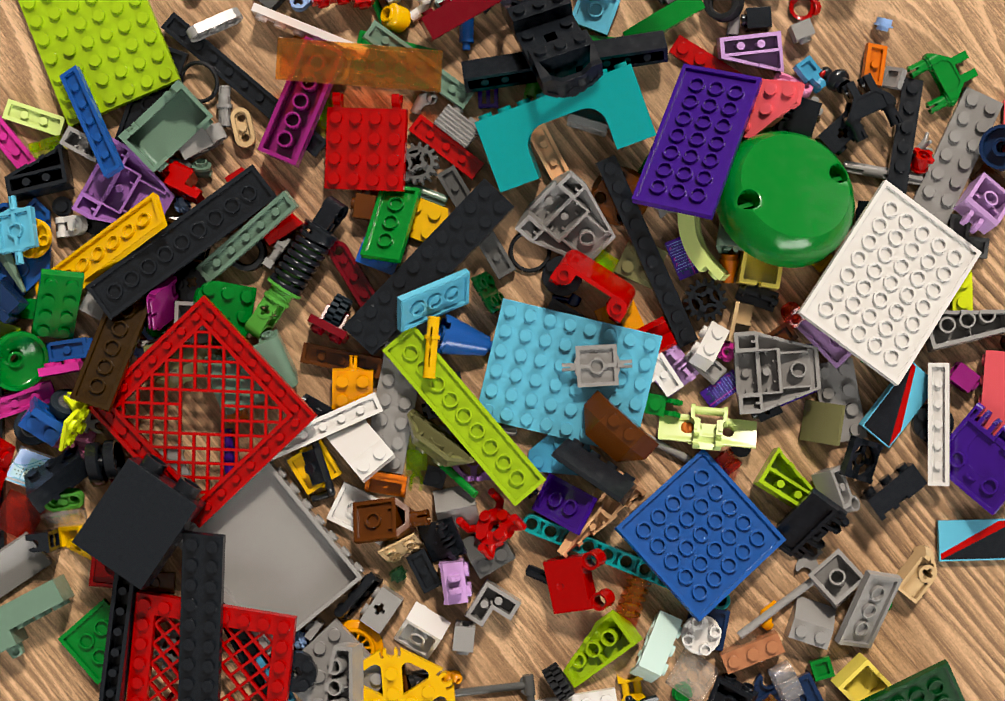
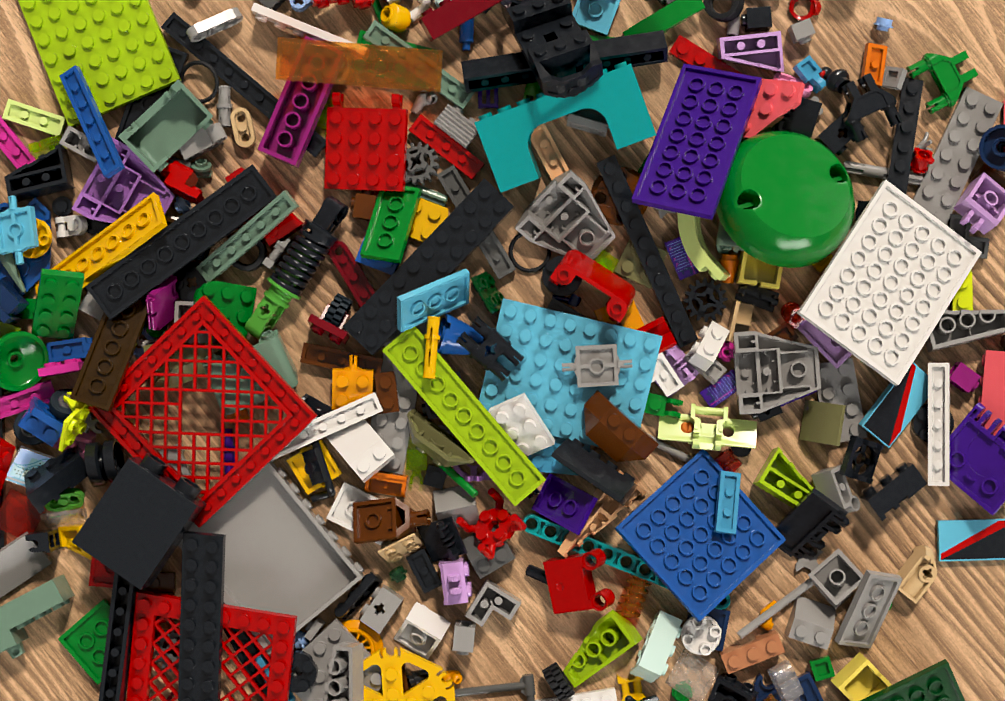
none -> reddish brown plate [374,371,400,414]
none -> black pin [456,316,524,382]
none -> white plate [489,393,555,456]
none -> dark azure plate [714,470,741,535]

